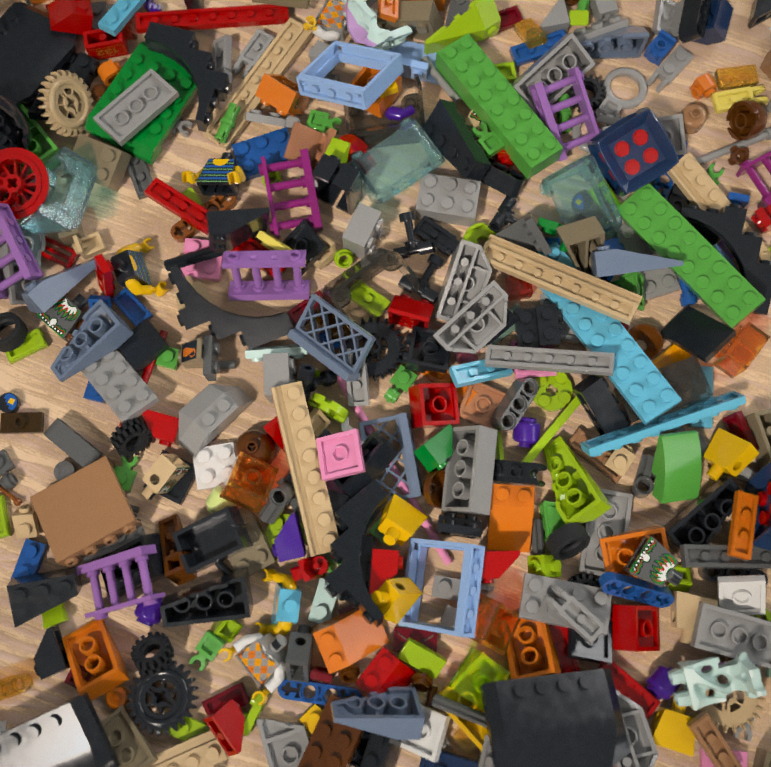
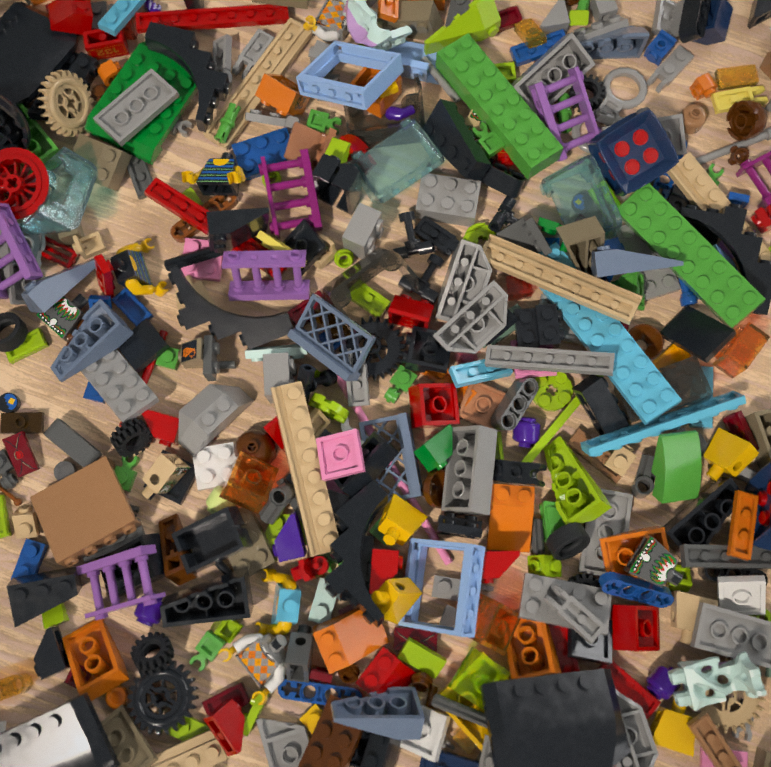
none -> dark red tile [2,431,40,478]

